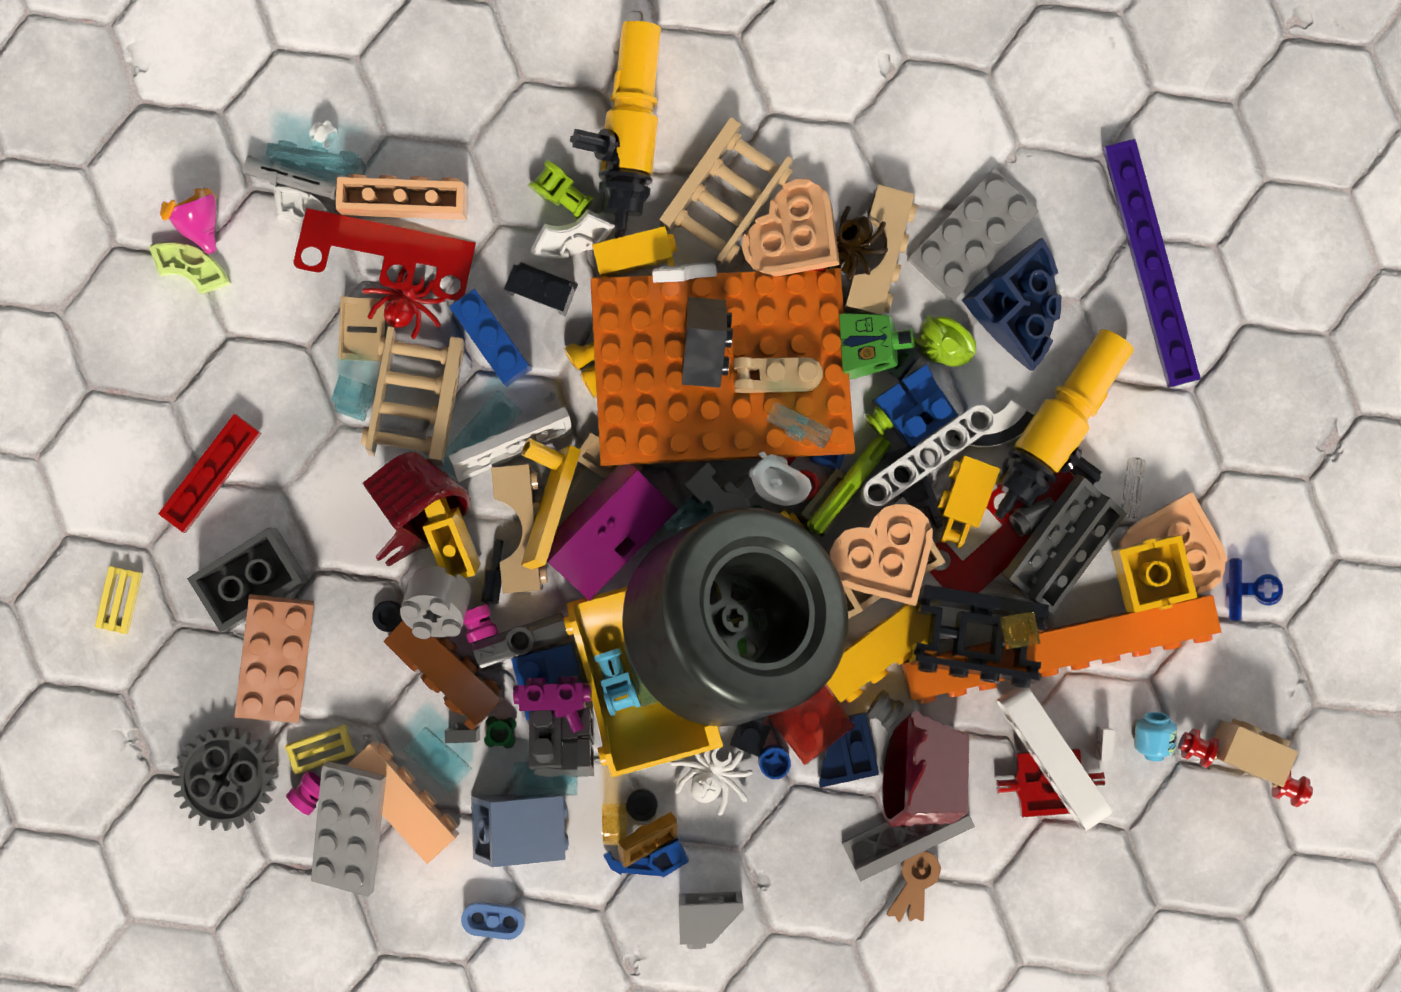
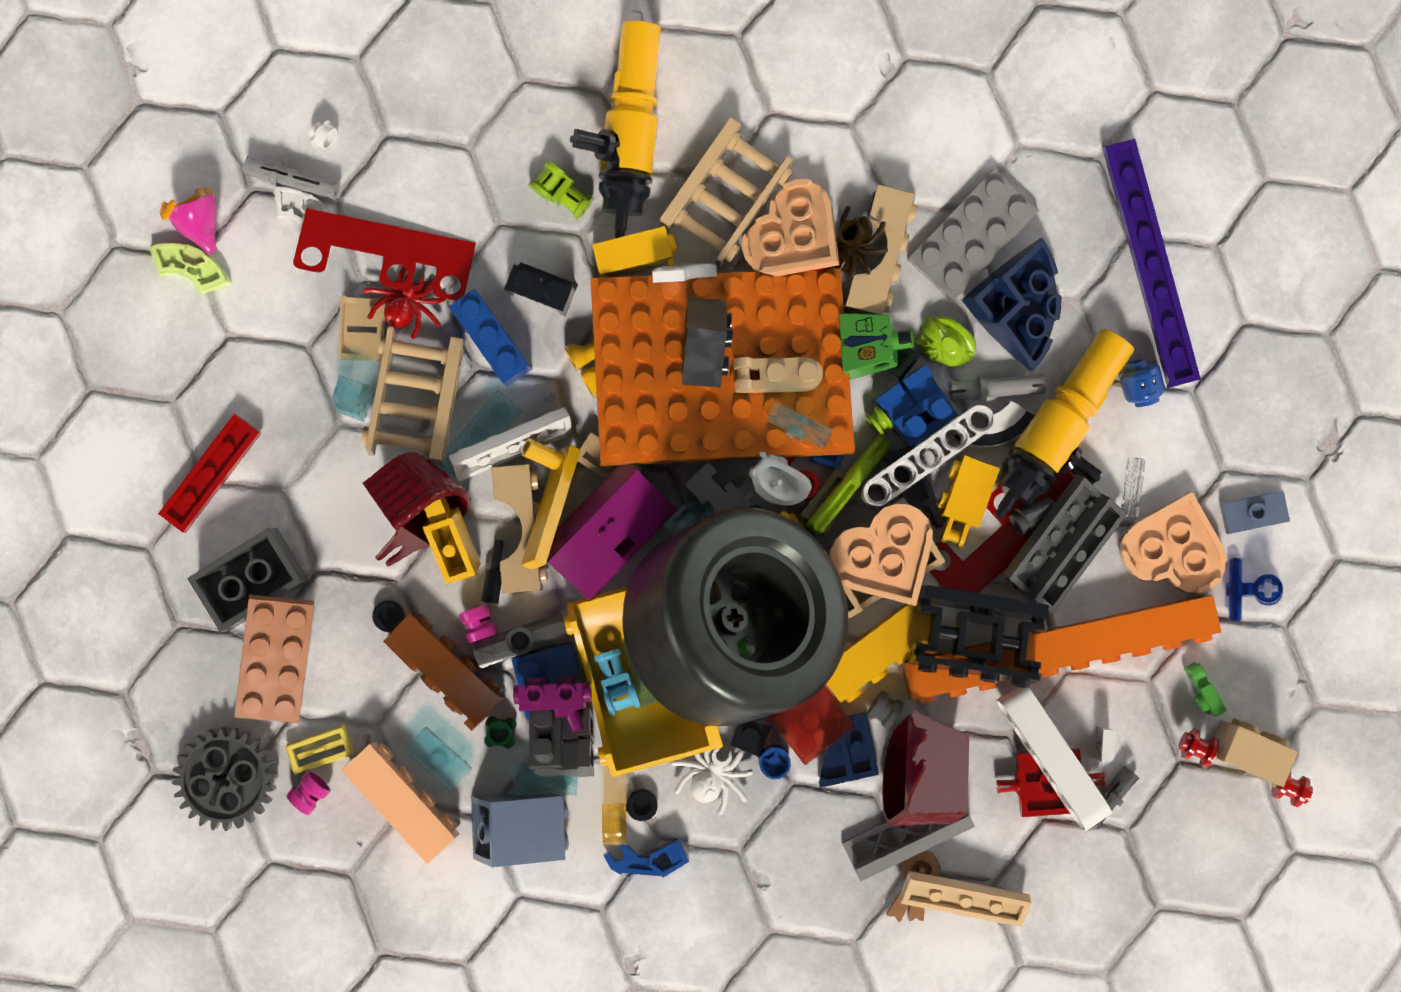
light yellow tile [95,566,143,634] -> none
clear light blue plate [266,140,366,176] -> none
light grey plate [311,761,386,897] -> none
light nougat brick [336,174,468,220] -> none
light grey brick [400,566,471,639] -> none
dark grey plate [444,722,480,743] -> none
medium blue plate [461,902,525,940] -> none
white tile [531,209,615,259] -> none
pearl gold plate [617,812,677,868] -> none
light grey slope [679,891,744,949] -> none
clear yellow plate [1000,612,1040,650] -> none
yellow brick [1111,535,1198,613] -> none
medium azure head [1134,712,1177,761] -> none
none -> tan plate [900,871,1032,927]
none -> light grey pin [949,374,1046,401]
none -> dark grey pin [1097,765,1140,827]
none -> blue head [1120,359,1165,407]
none -> bright green plate [1184,662,1227,717]
none -> sand blue plate [1220,491,1290,534]

